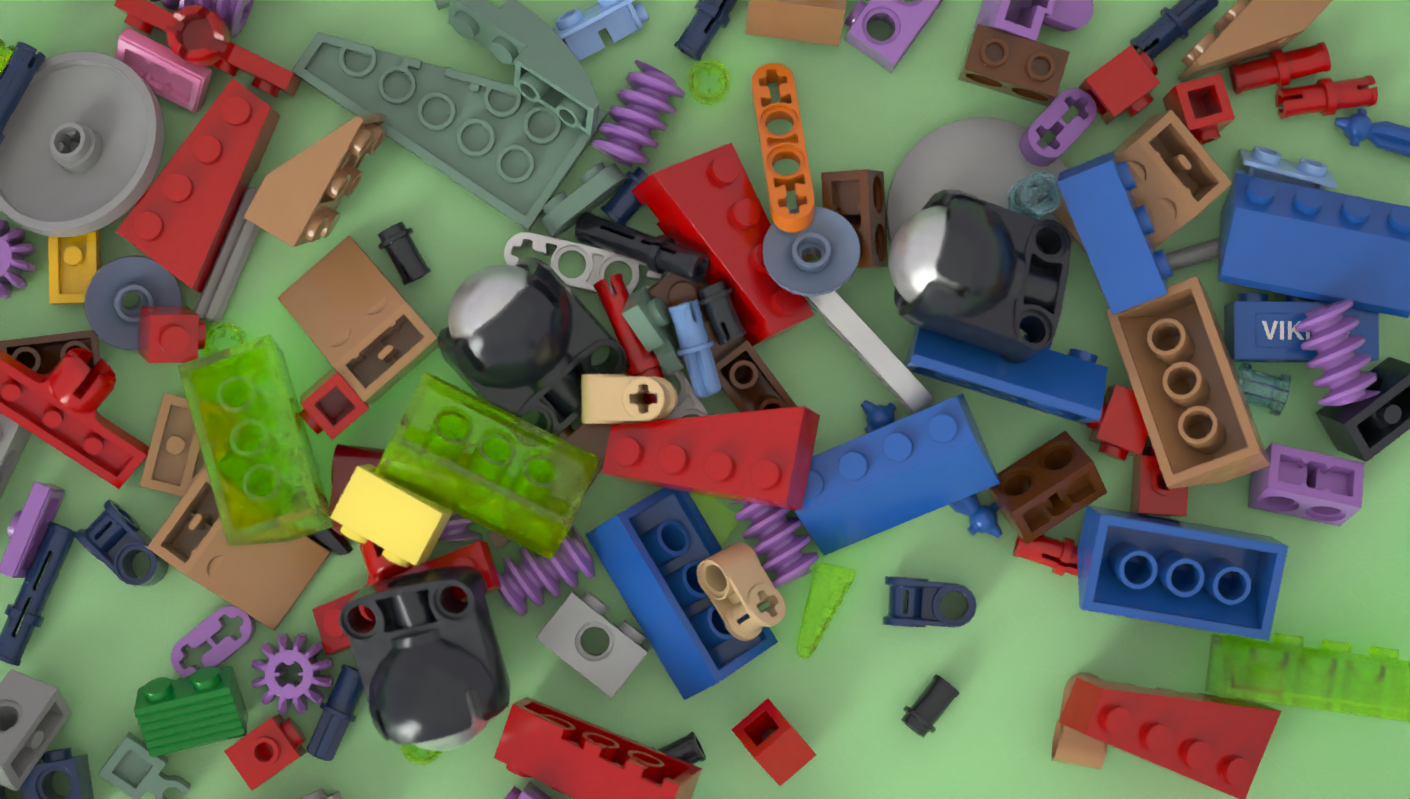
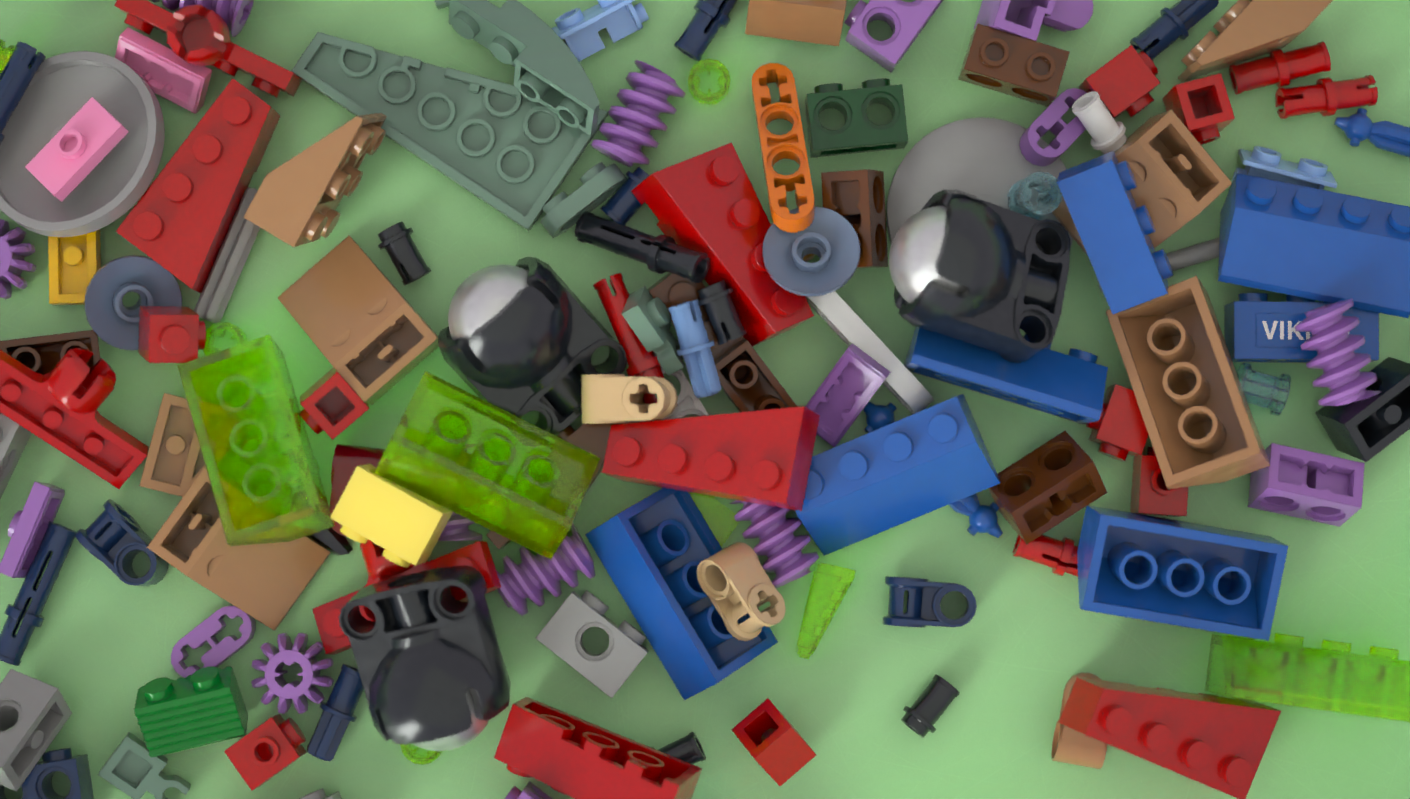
white beam [504,232,669,296] -> none
none -> bright pink plate [25,97,129,202]
none -> dark green brick [805,78,908,158]
none -> medium lavender plate [805,343,891,447]
none -> white pin [1072,91,1127,154]

